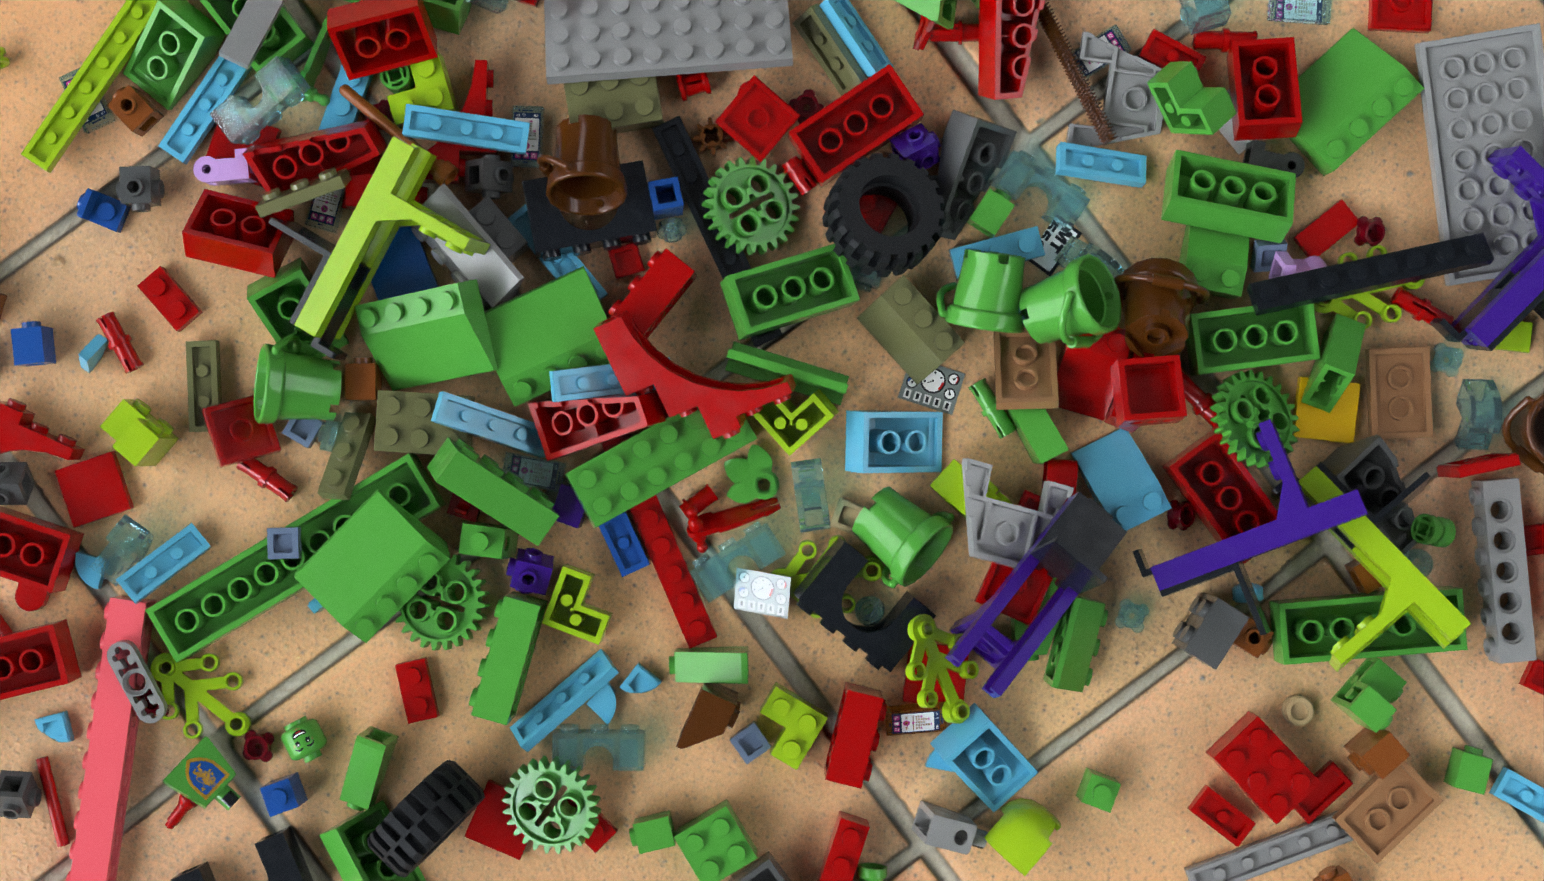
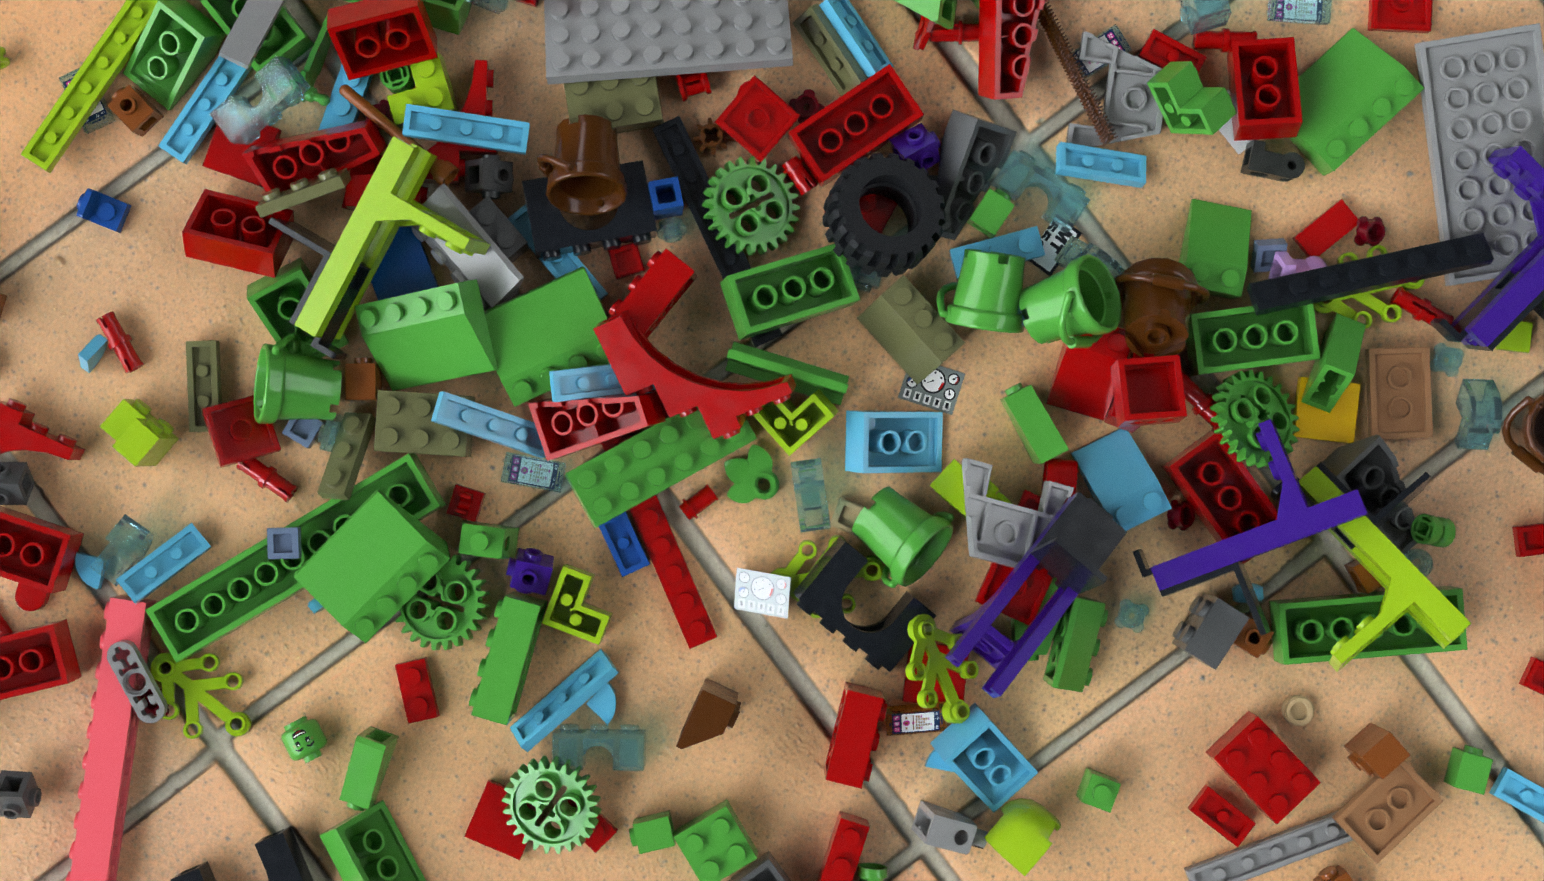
blue brick [11,321,56,367] -> none
medium azure tile [34,711,75,742] -> none
red bar [36,756,70,847] -> none
red tile [55,451,134,528] -> none
dark grey brick [116,166,165,212] -> none
red plate [137,266,203,332] -> none
torso [163,736,241,810] -> none
red piece [165,794,198,829] -> none
lavender leg [193,148,258,186] -> none
dark red plate [242,730,275,762] -> none
blue brick [260,772,308,817] -> none
tile [305,174,350,234] -> none
black tyre [367,760,485,878] -> none
bright green brick [427,437,559,546] -> none
tile [511,105,544,168] -> none
dark purple brick [553,483,586,528] -> none
medium azure tile [619,663,662,693] -> none
bright green slope [669,646,749,684] -> none
red piece [686,497,781,553] -> none
clear light blue arch [690,521,786,602] -> none
sand blue plate [729,721,772,764] -> none
lime brick [760,682,828,770] -> none
clear light blue plate [855,596,885,626] -> none
bright green pin [968,378,1016,439] -> none
medium nougat plate [994,328,1059,410] -> none
bright green brick [1161,150,1296,244] -> none
red tile [1294,760,1353,824] -> none
bright green brick [1331,657,1407,733] -> none
red tile [1436,453,1521,478] -> none
light grey brick [1469,477,1537,664] -> none

